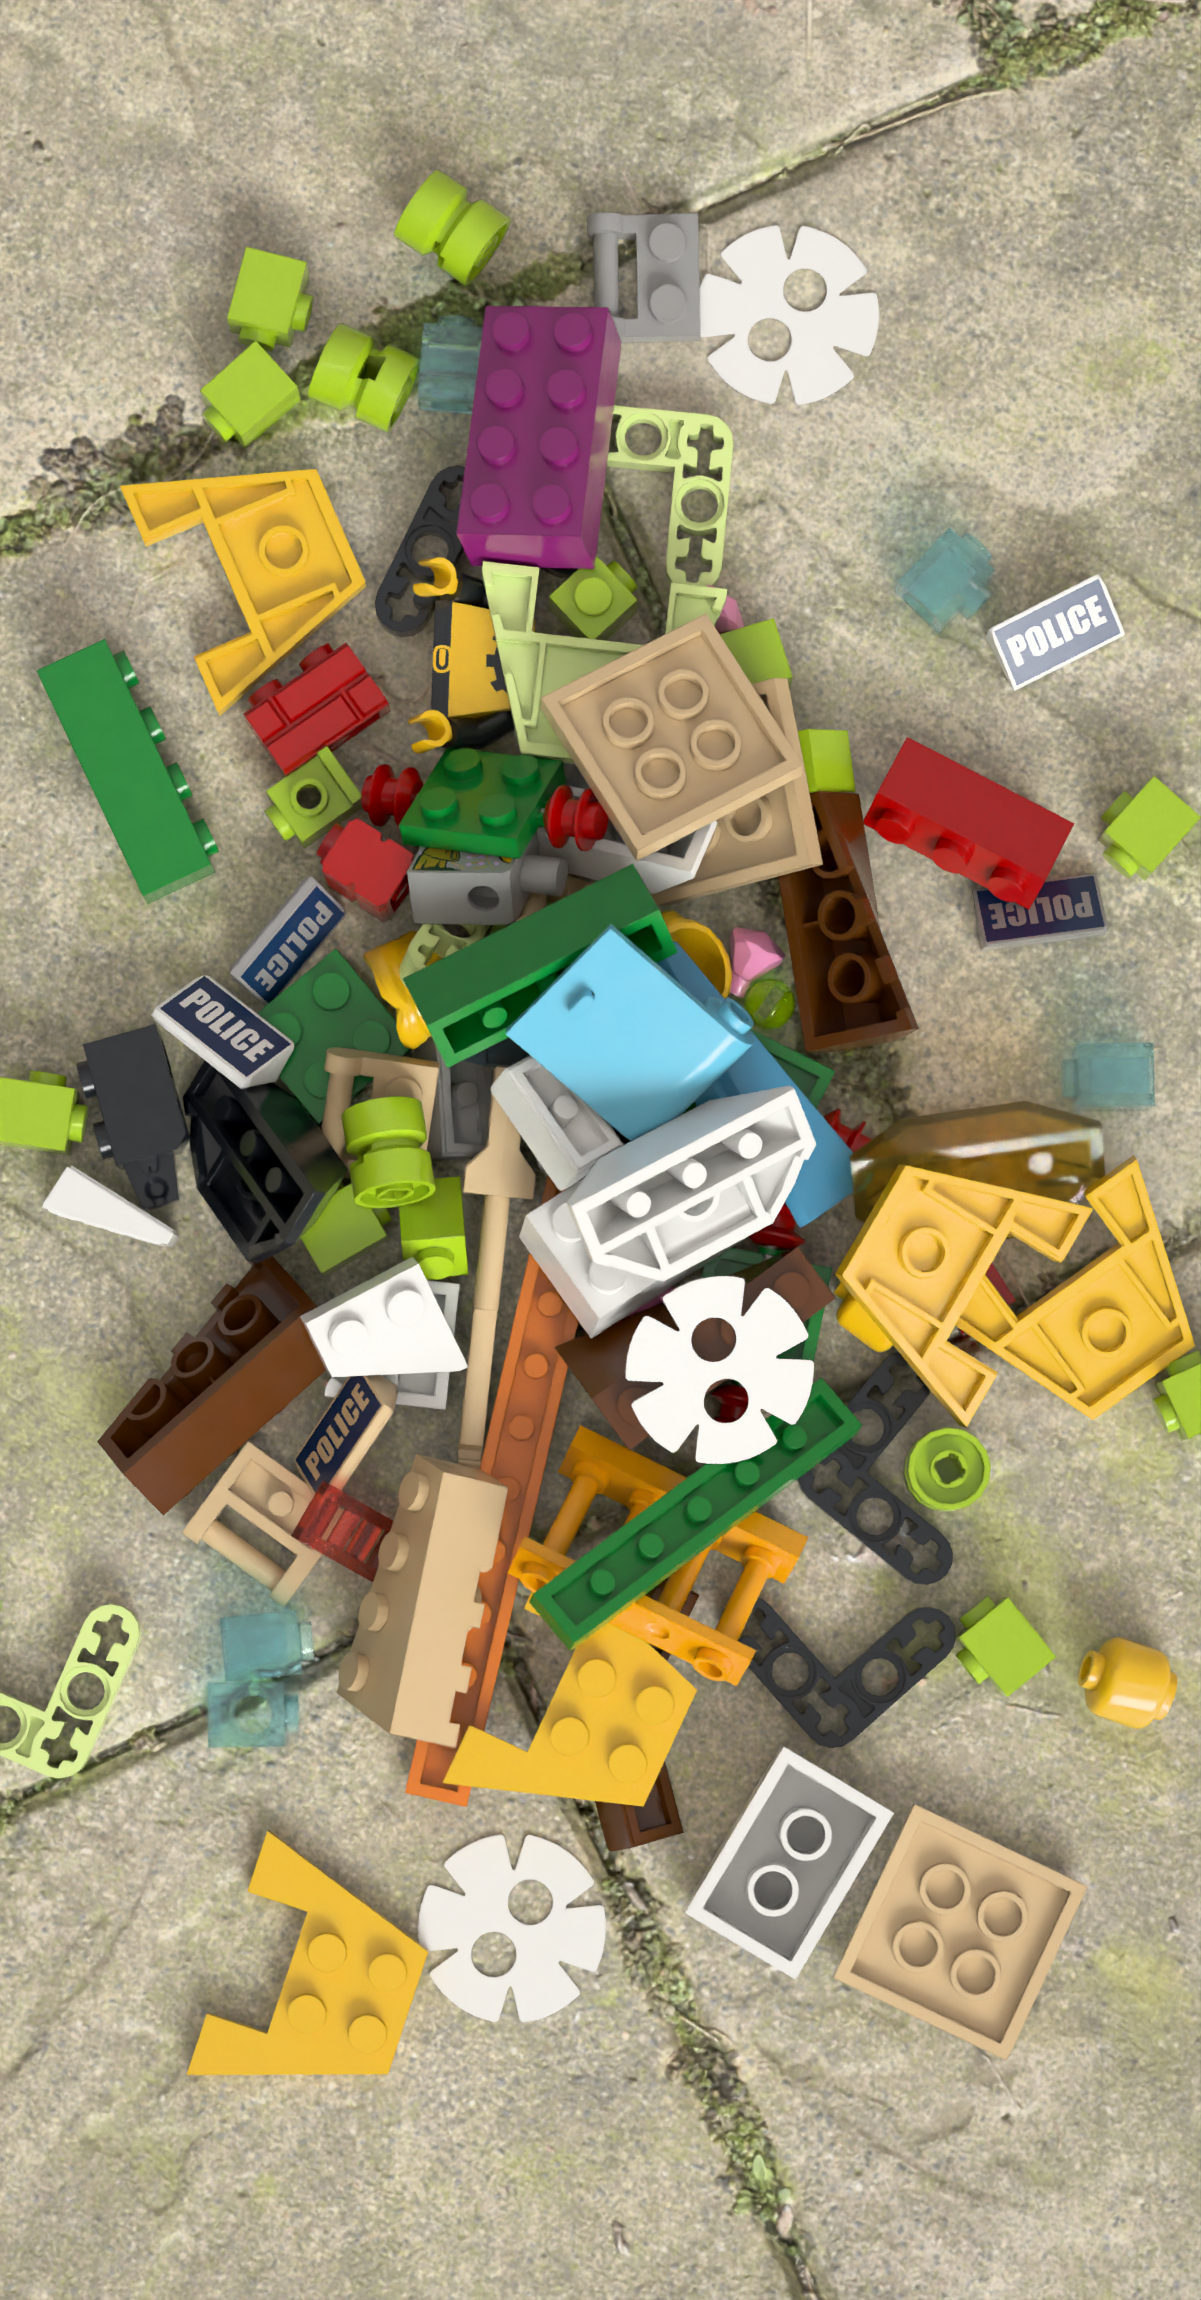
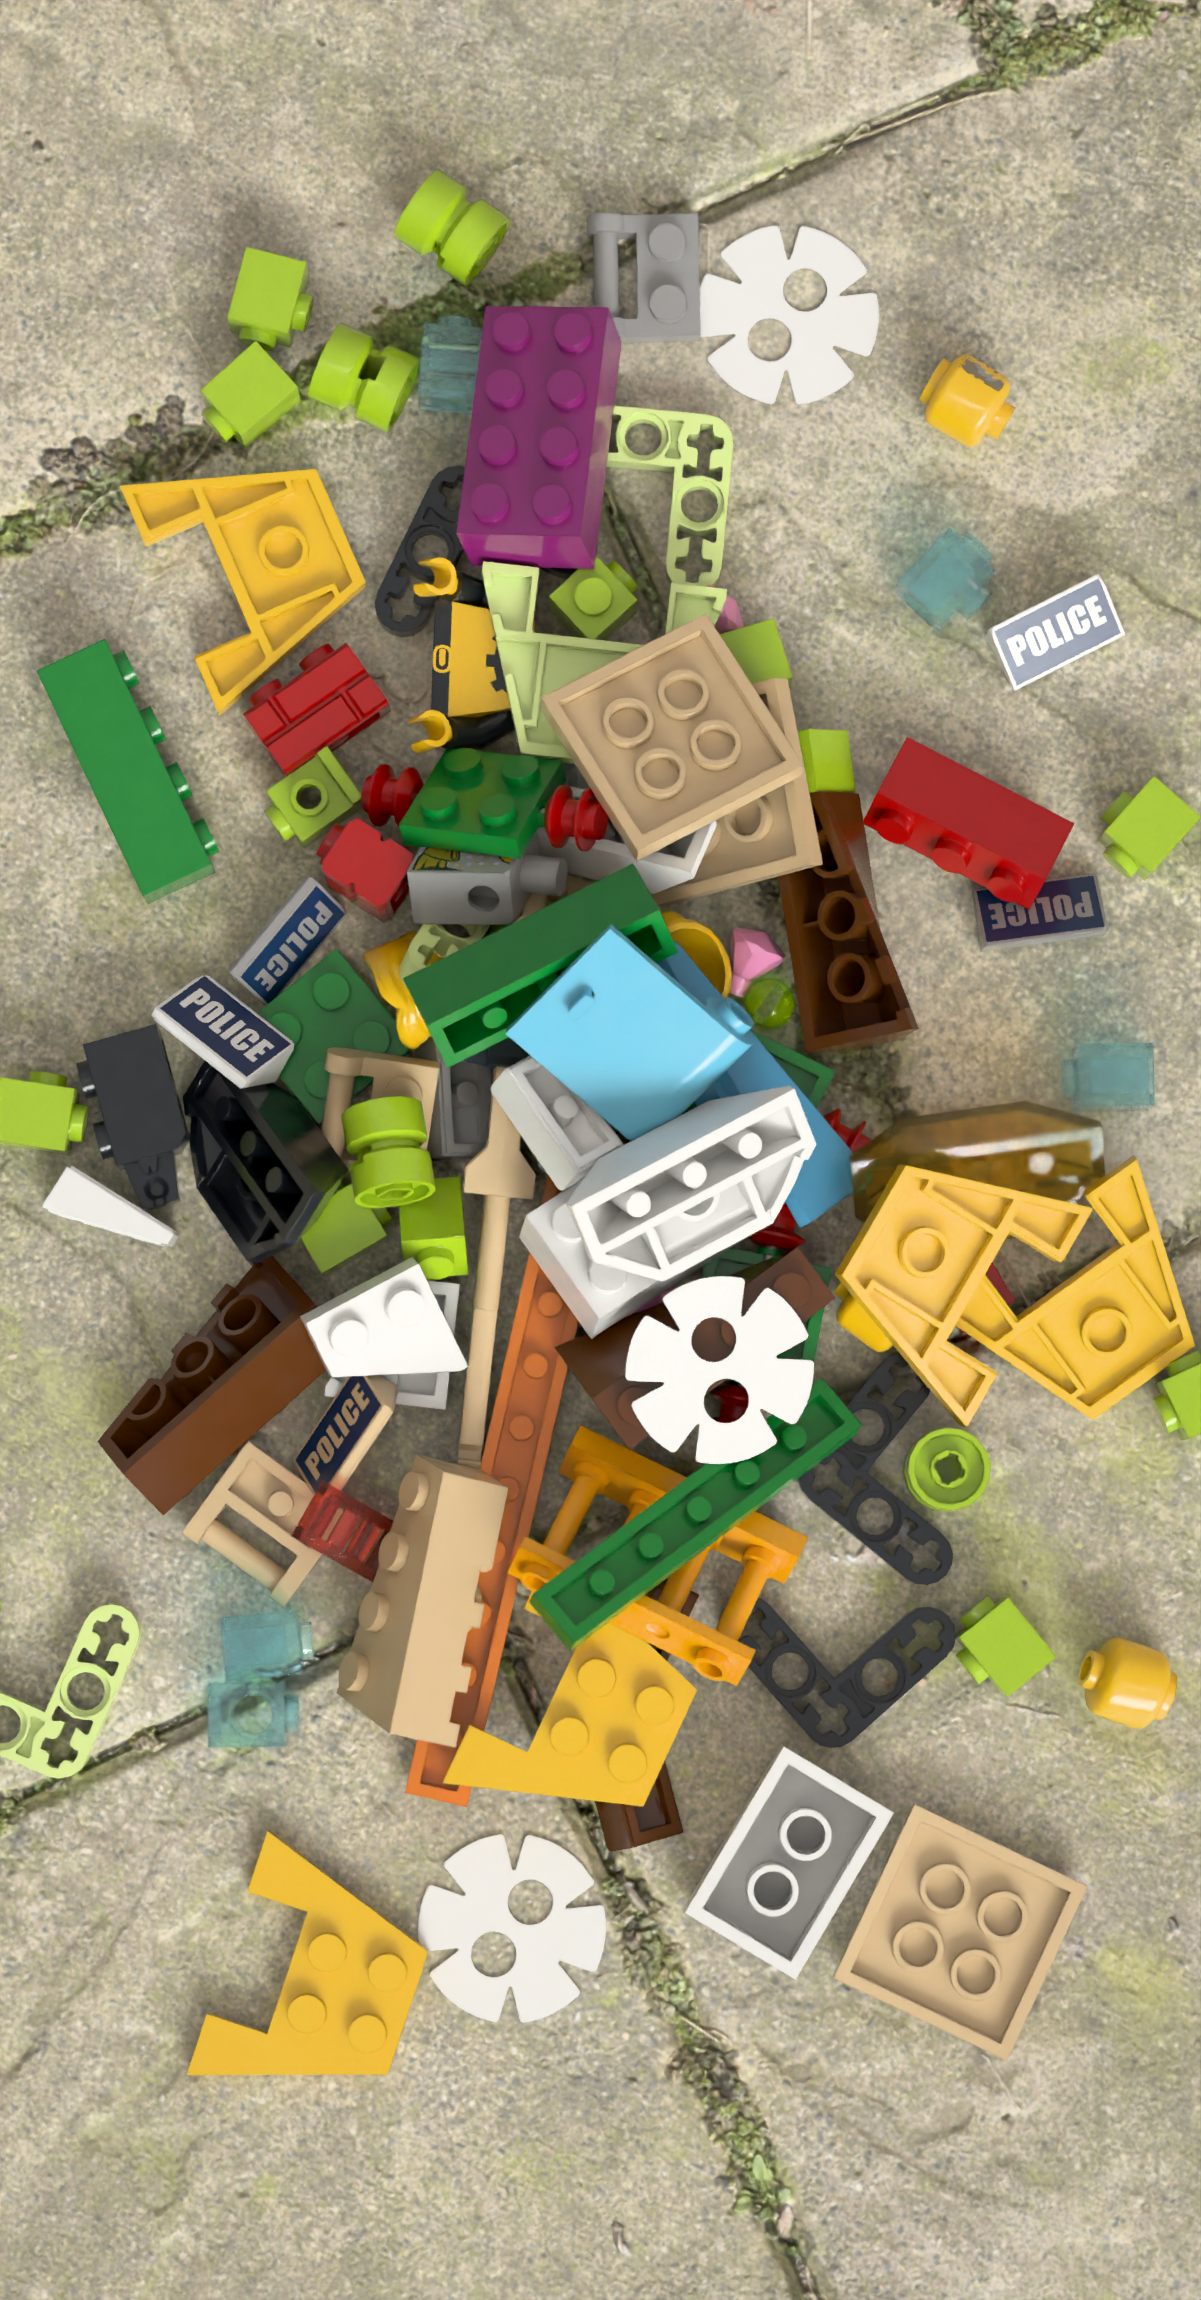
none -> yellow head [919,354,1016,447]

